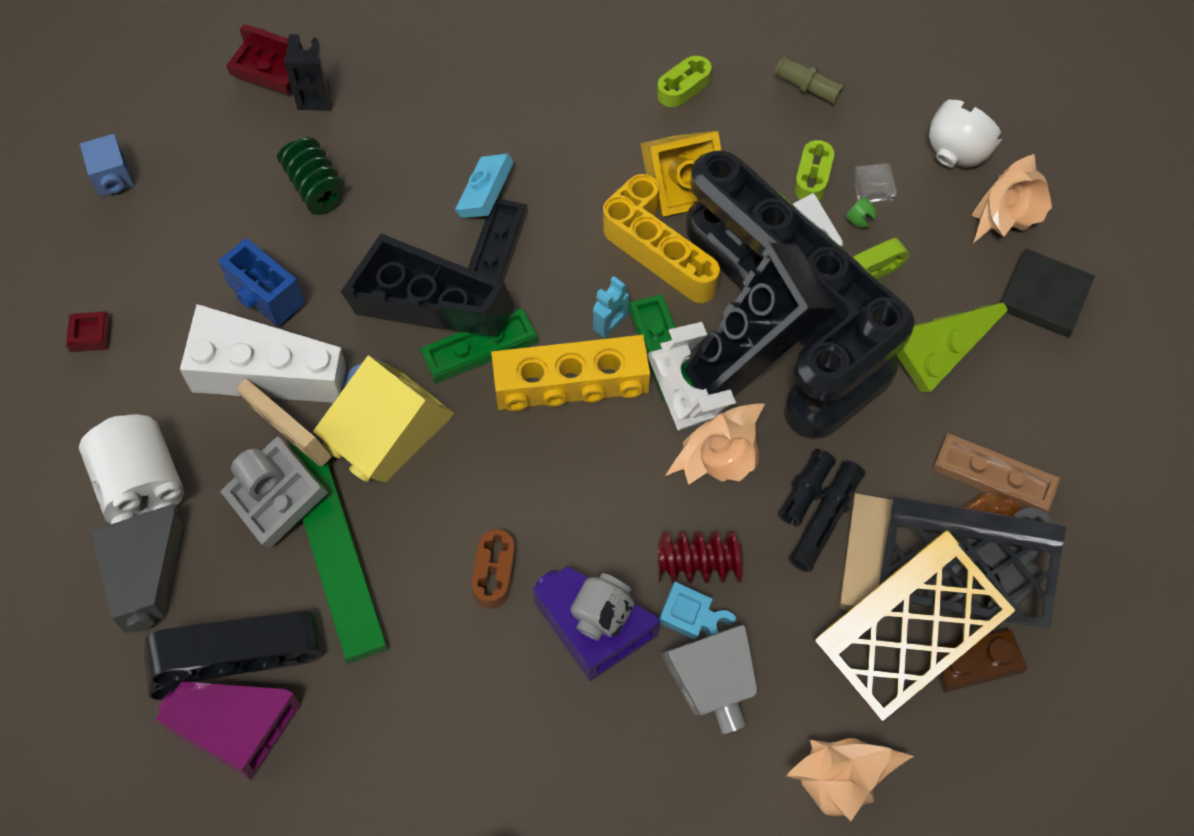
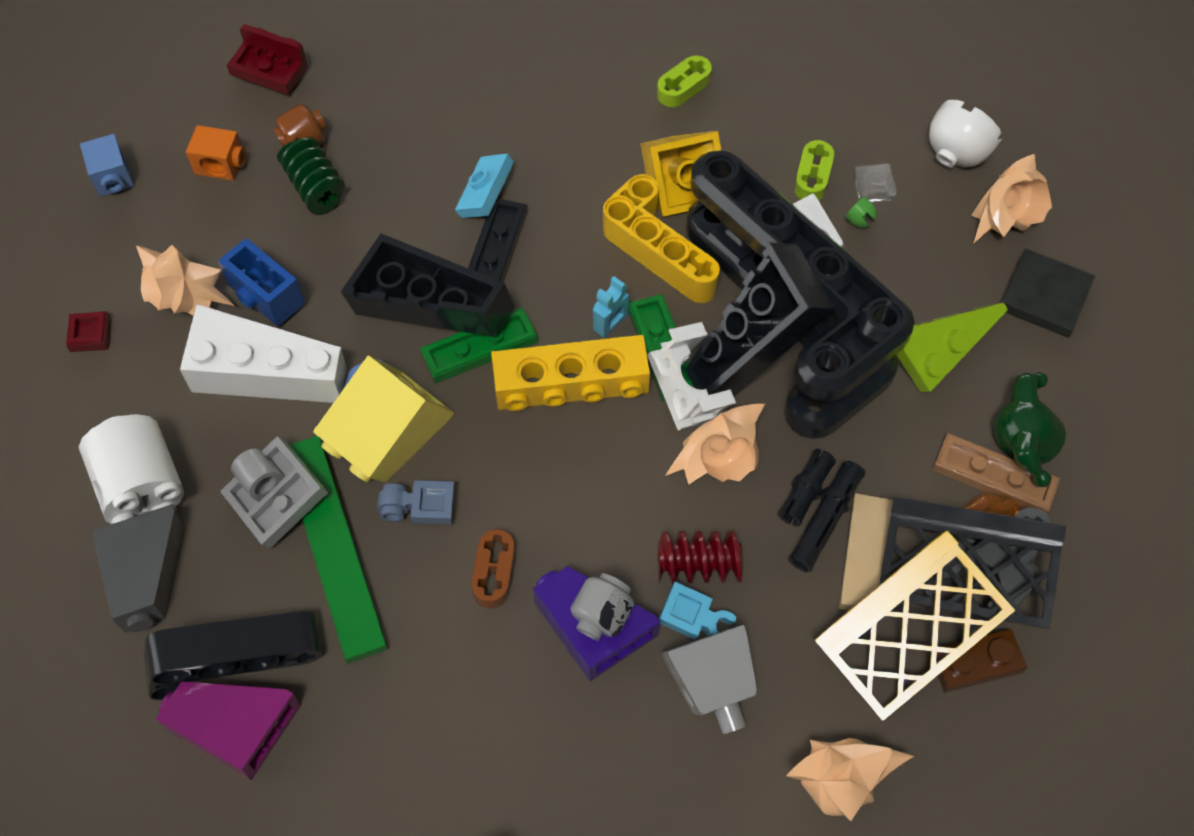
tan tile [237,379,332,466] -> none
black hinge [284,34,332,111] -> none
olive pin [774,55,844,105] -> none
lime beam [853,238,910,279] -> none
none -> light nougat hair [136,245,234,316]
none -> orange brick [185,125,246,181]
none -> dark orange head [273,104,328,146]
none -> sand blue plate [376,480,455,525]
none -> dark green piece [993,372,1066,488]

